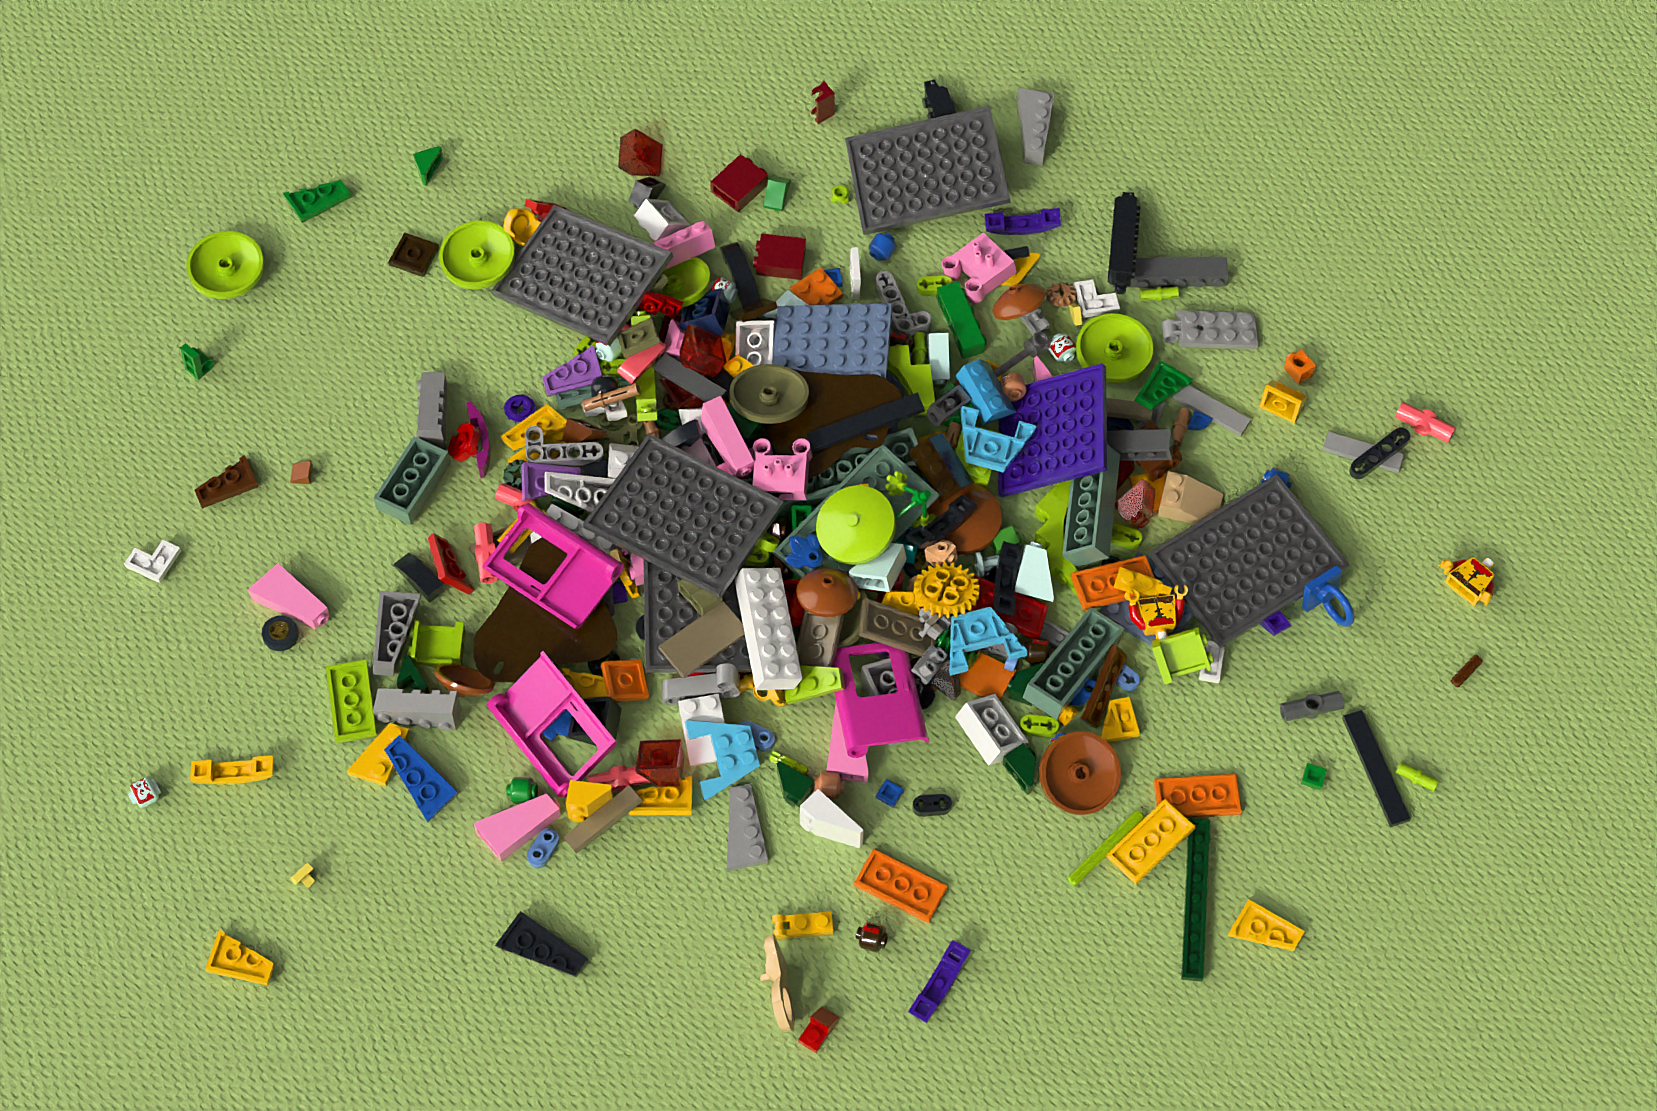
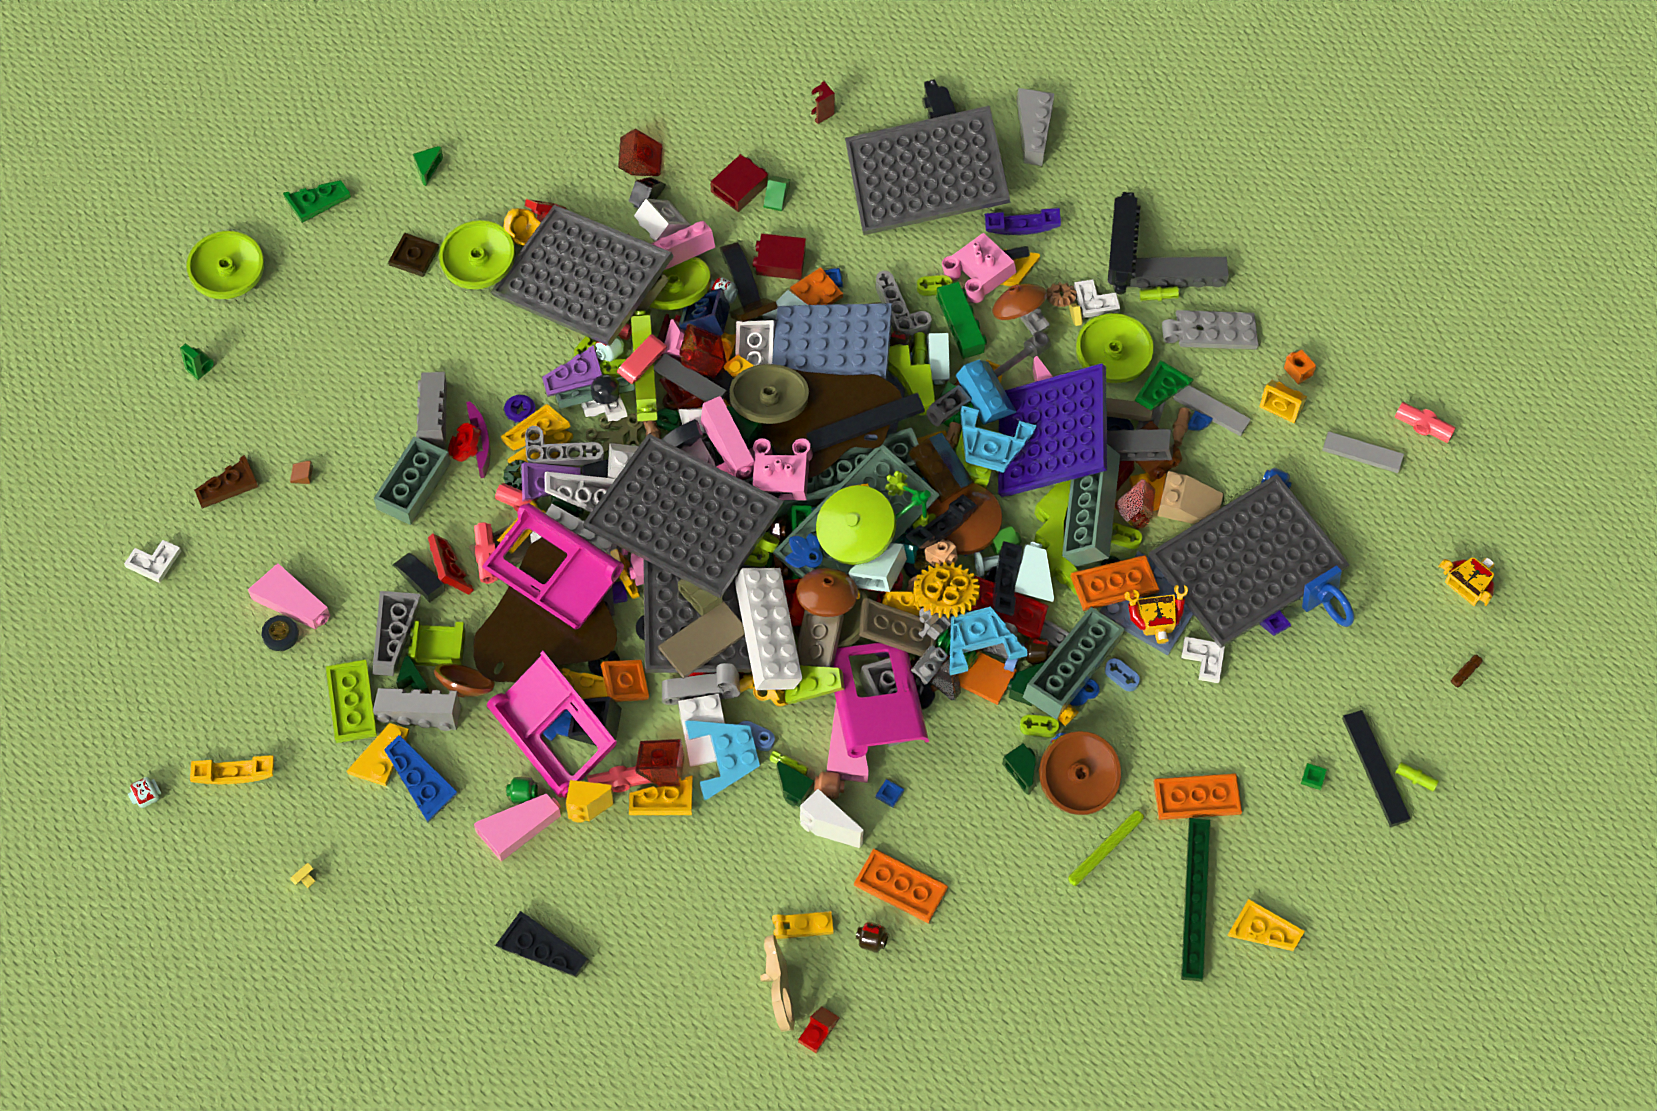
yellow wing [205,929,275,986] -> none
medium blue plate [527,828,559,868] -> none
reddish brown slope [562,418,607,443] -> none
dark tan tile [563,786,642,854] -> none
medium nougat pin [582,383,641,412] -> none
olive tile [618,318,661,359] -> none
red slope [638,292,683,319] -> none
light grey wing [727,784,768,871] -> none
lime plate [830,185,850,204] -> none
white tile [850,247,861,300] -> none
blue head [868,233,896,262] -> none
dark purple slope [908,940,971,1024] -> none
black beam [912,794,952,817] -> none
white slope [955,694,1029,766] -> none
nougat head [1000,372,1026,401] -> none
light aqua head [1049,334,1076,362] -> none
reddish brown tile [1081,646,1127,728] -> none
yellow wing [1101,697,1140,742] -> none
yellow tile [1106,799,1195,885] -> none
yellow hinge [1114,567,1172,598] -> none
lime panel [1152,627,1214,684] -> none
dark grey piece [1280,691,1344,722] -> none
black beam [1349,427,1411,479] -> none

